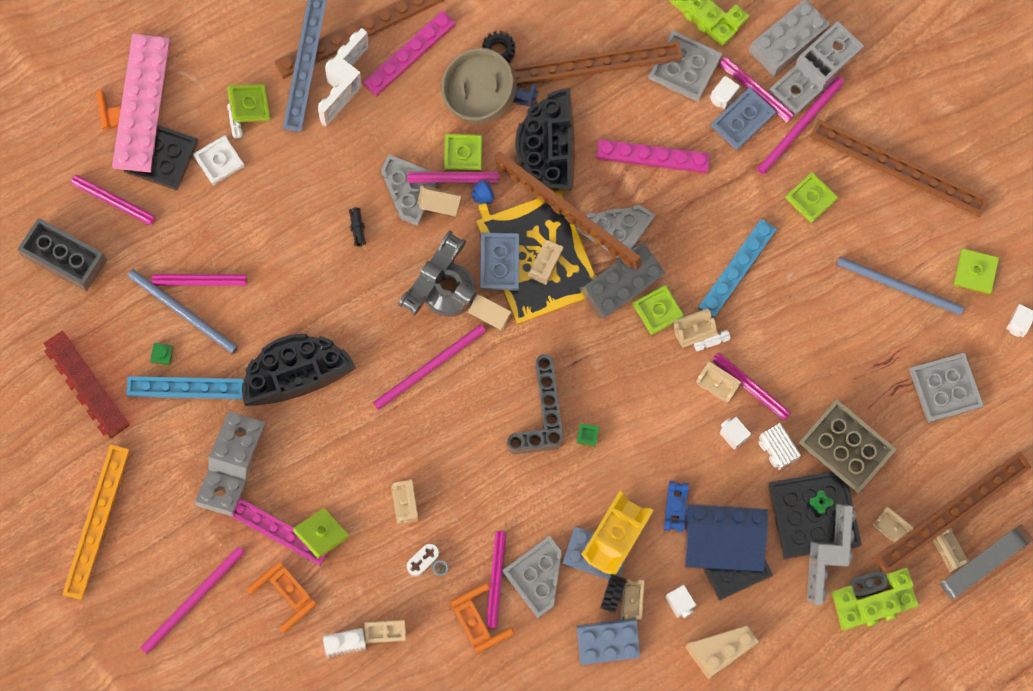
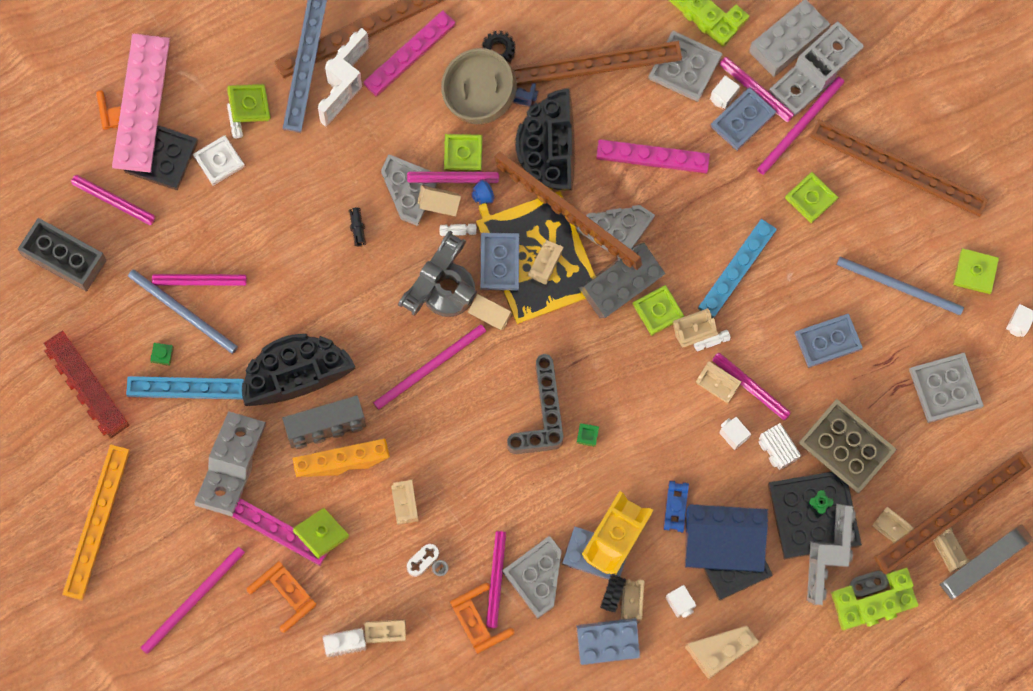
none -> dark grey brick [282,395,366,449]
none -> light orange slope [292,439,390,477]
none -> white axle [440,224,477,236]
none -> sand blue plate [794,313,863,368]

